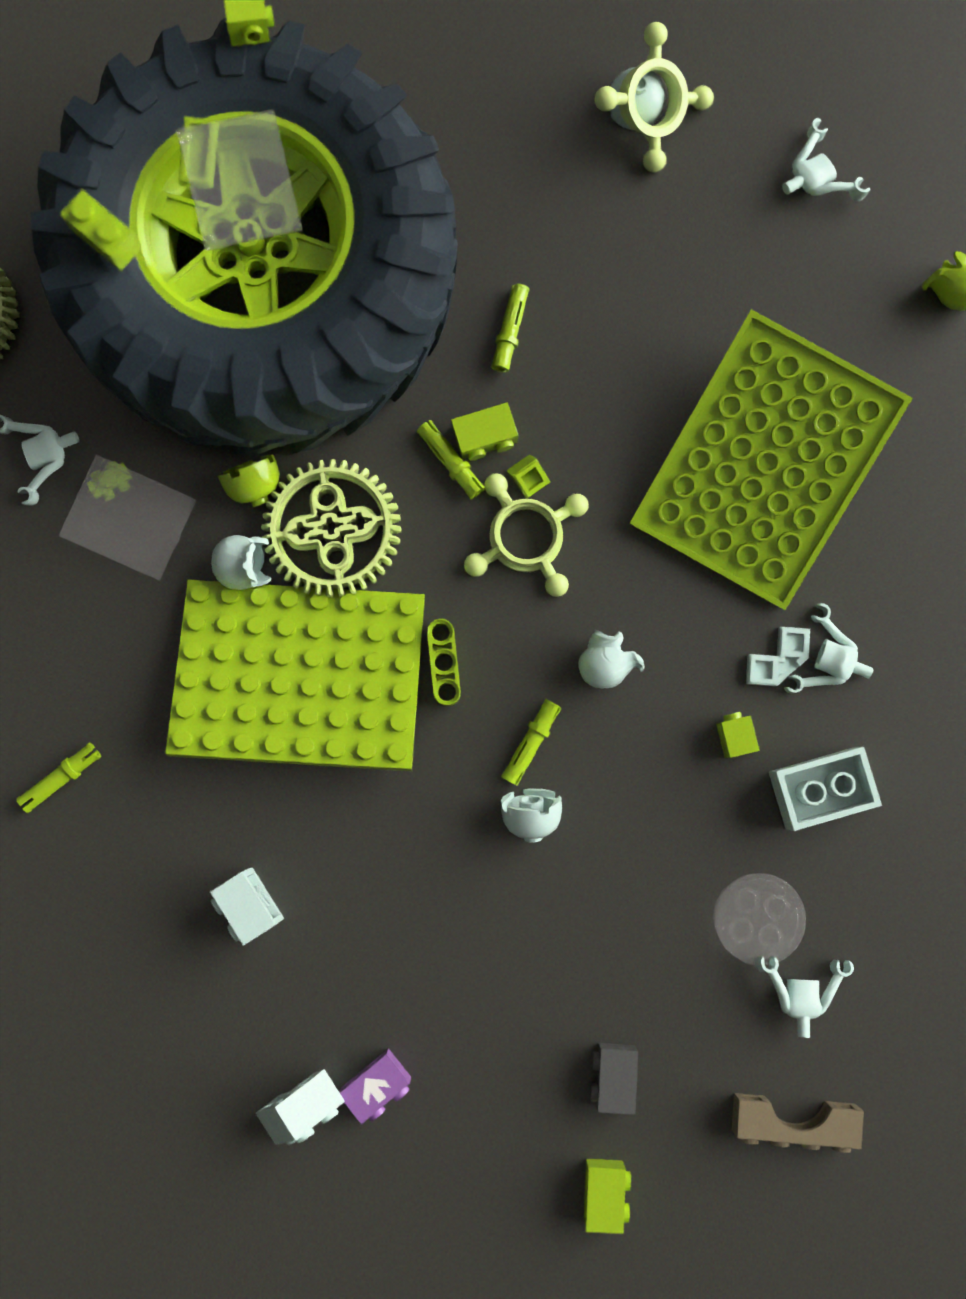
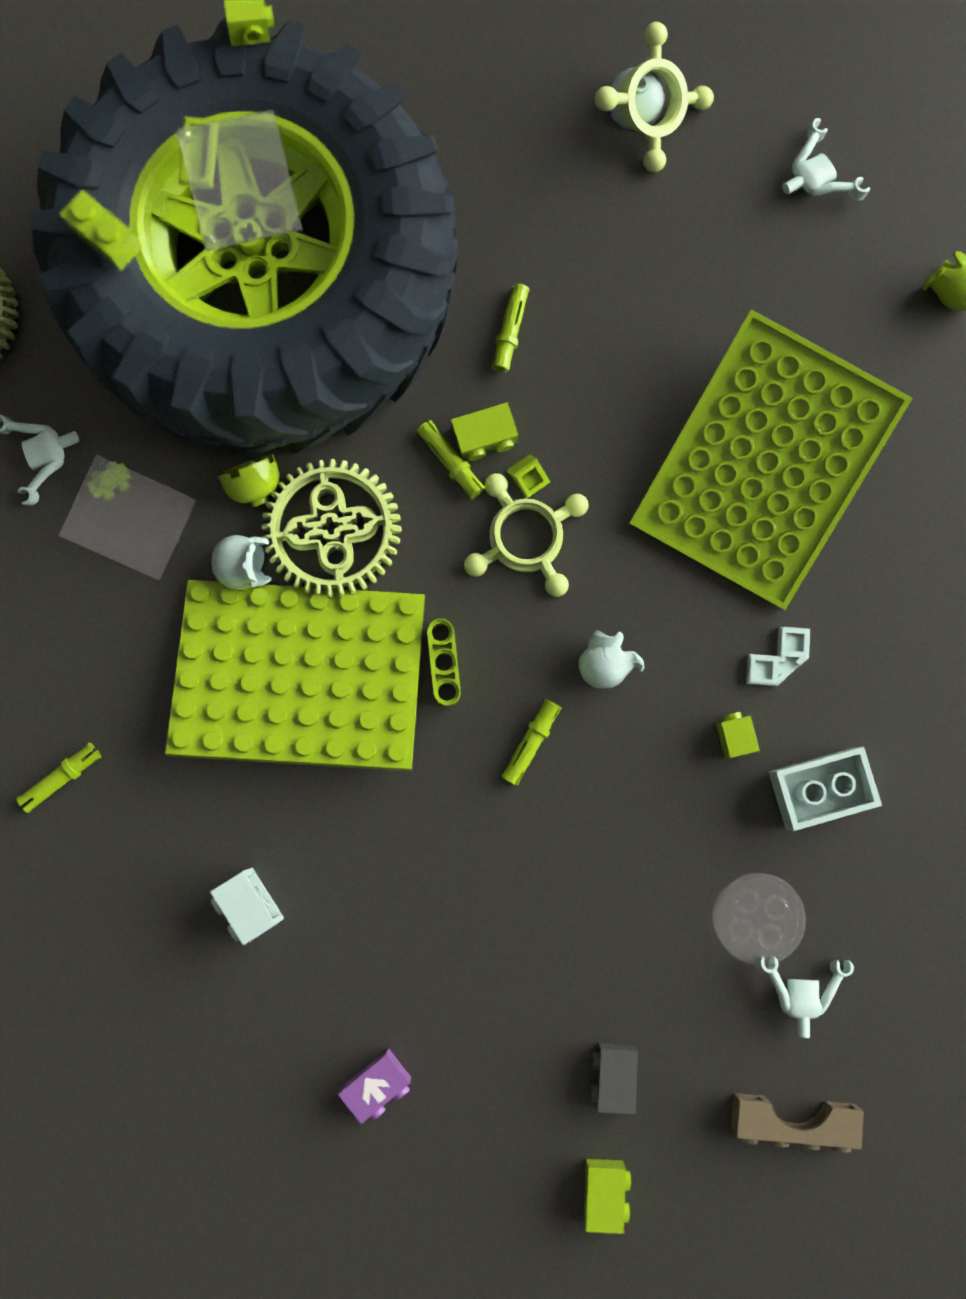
light aqua brick [256,1070,345,1145] -> none
light aqua cylinder [501,789,562,843] -> none
light aqua piece [784,603,873,694] -> none

